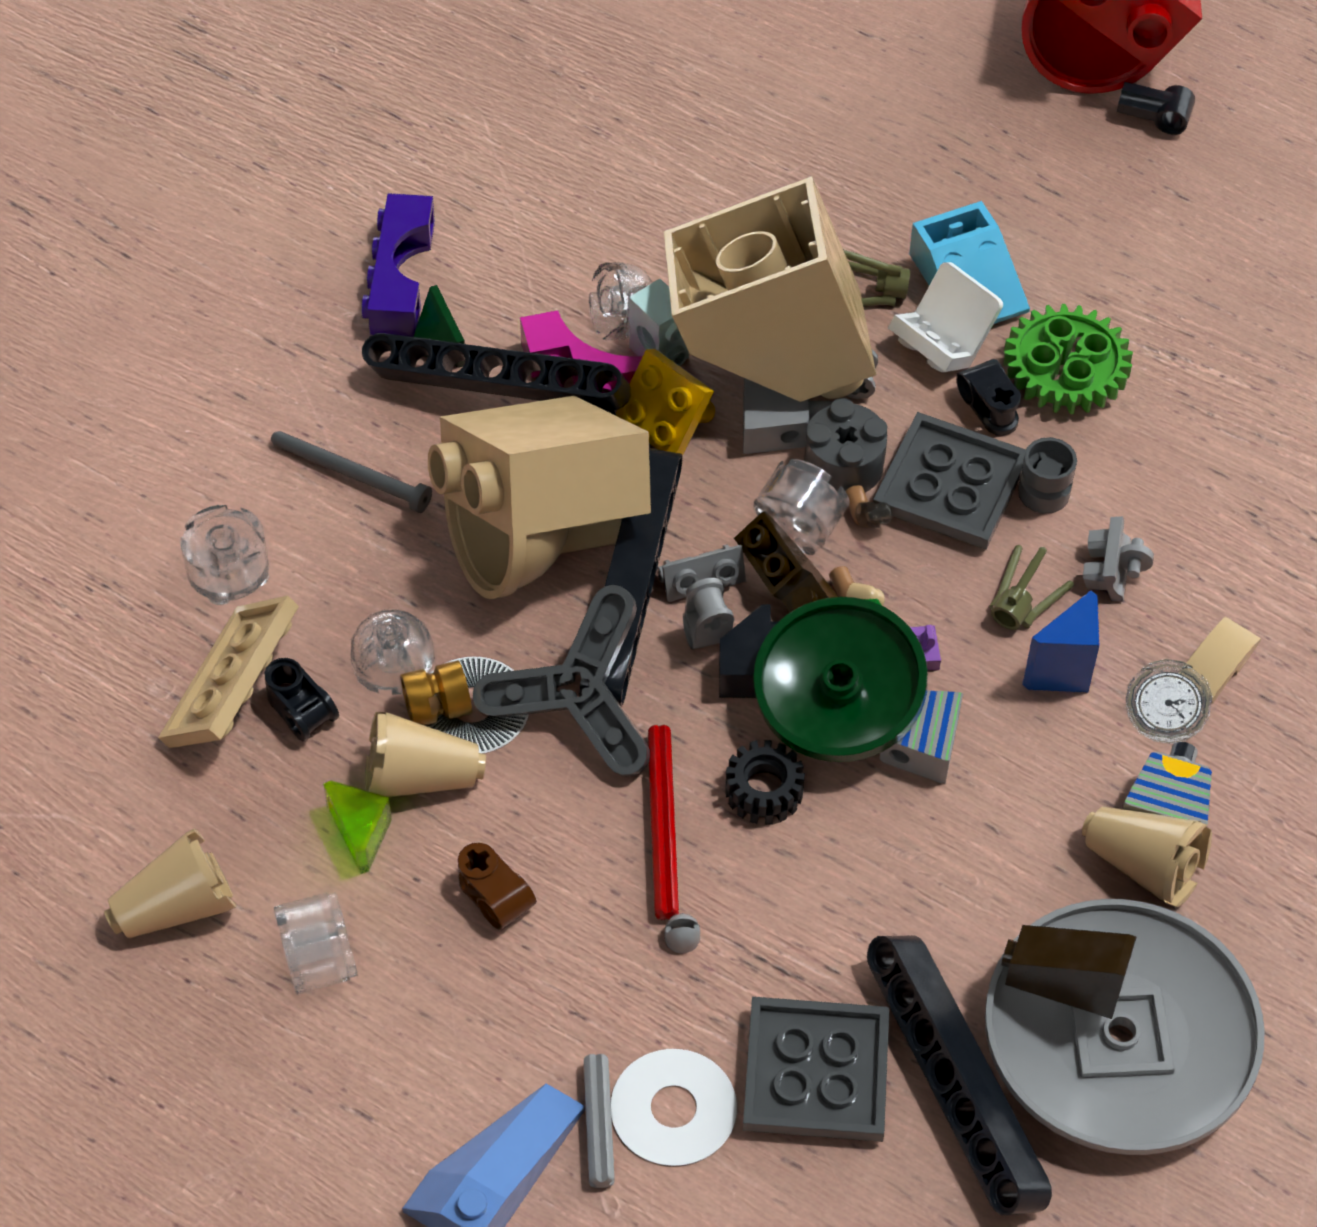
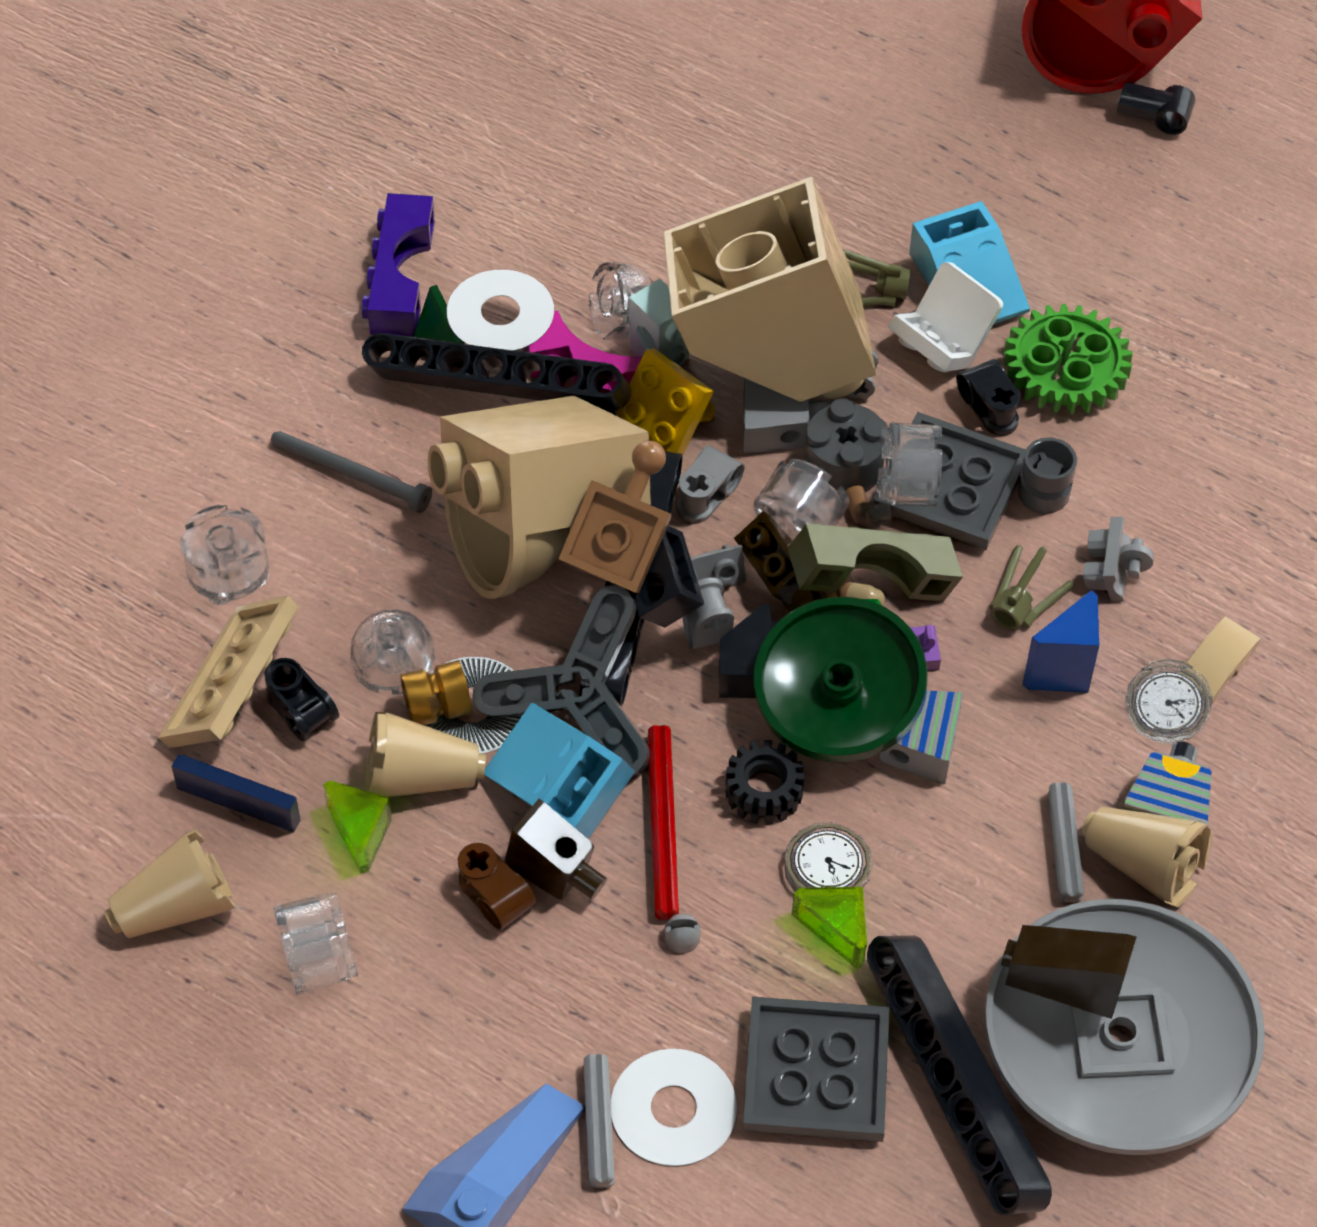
none -> dark blue tile [171,754,301,833]
none -> white sticker [447,270,554,350]
none -> medium azure slope [484,703,635,839]
none -> dark brown torso [504,798,607,900]
none -> medium nougat plate [558,440,672,593]
none -> black brick [632,526,704,628]
none -> light grey piece [677,445,745,523]
none -> tile [784,822,873,906]
none -> olive arch [788,523,963,602]
none -> clear neon green slope [791,887,867,970]
none -> clear brick [877,423,942,507]
none -> light grey axle [1047,782,1084,903]

